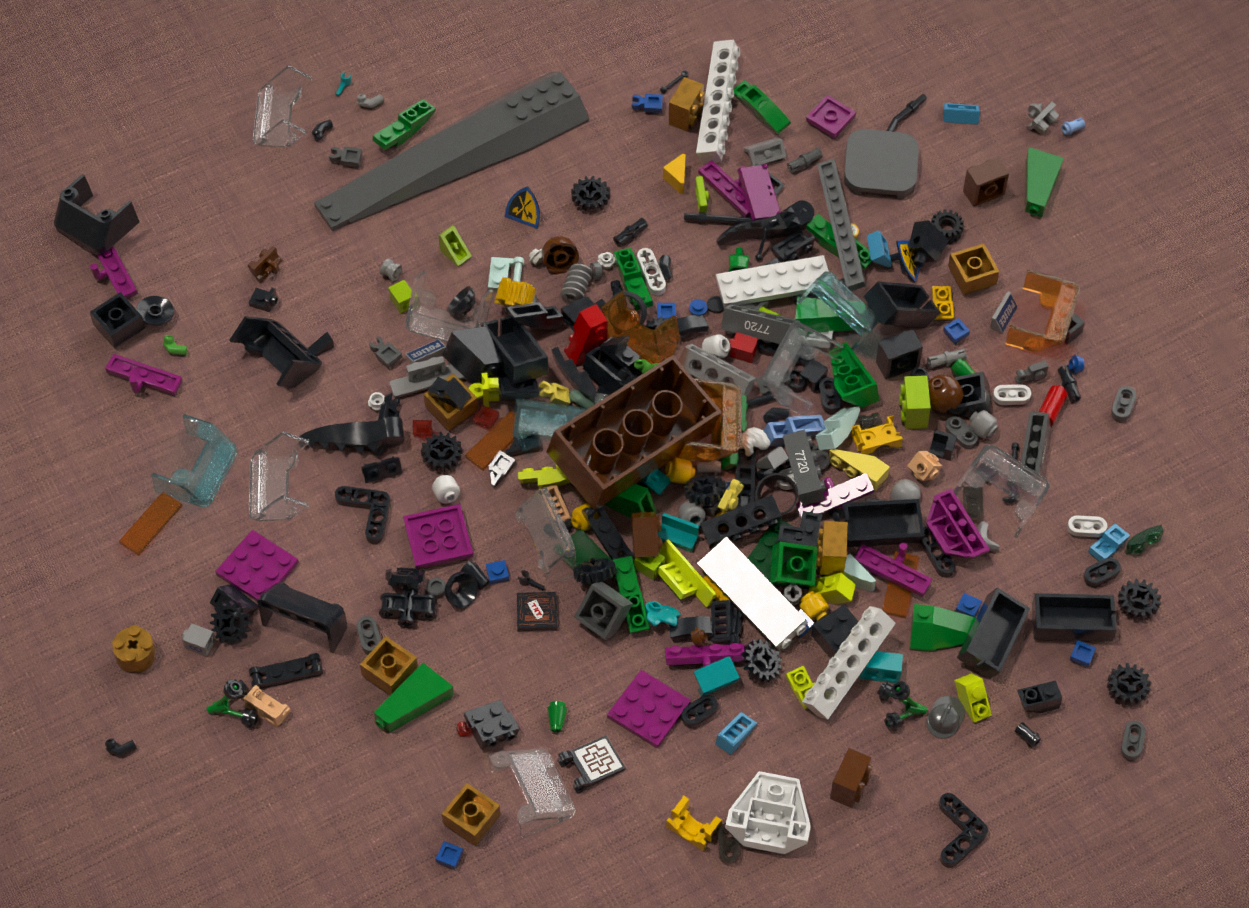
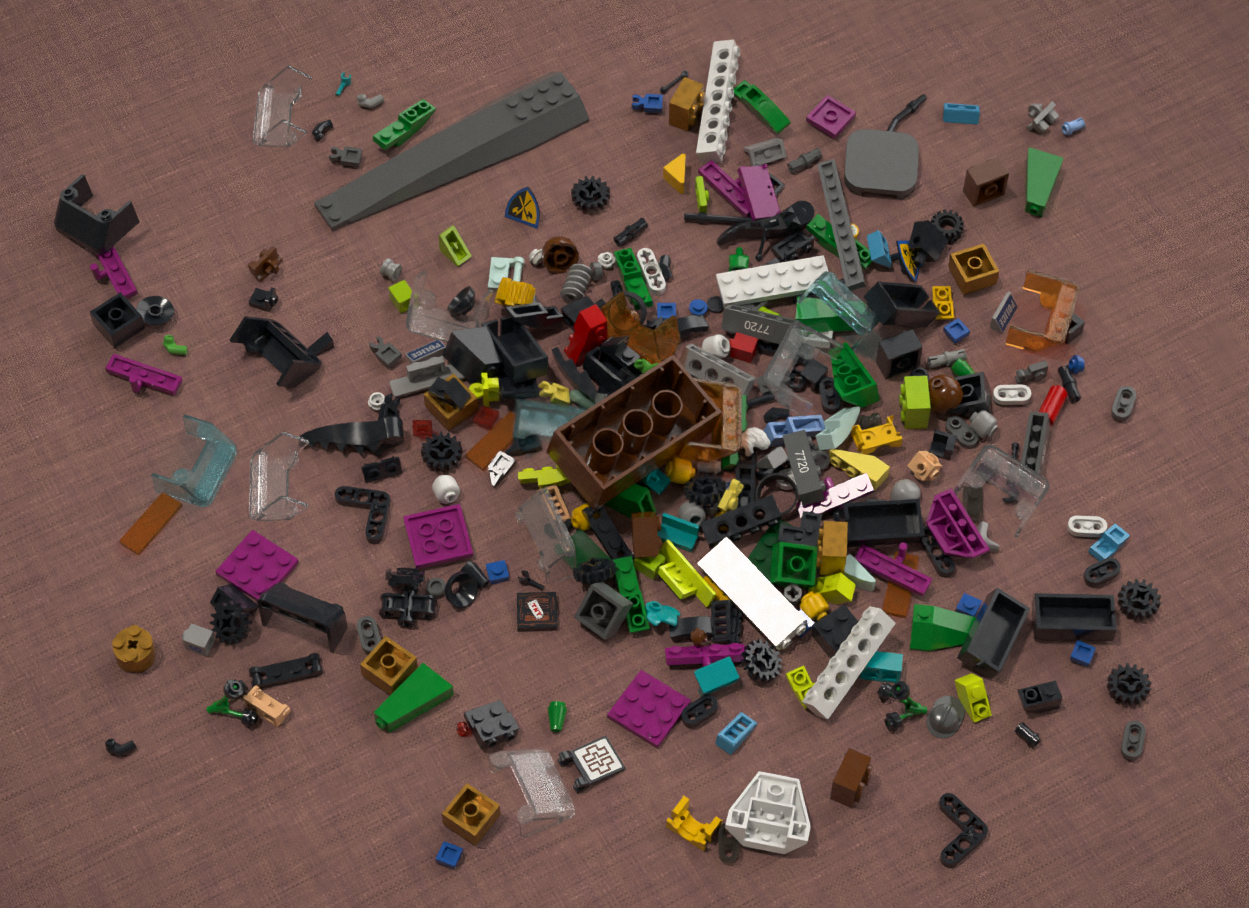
clear green slope [1125,525,1164,554] -> none

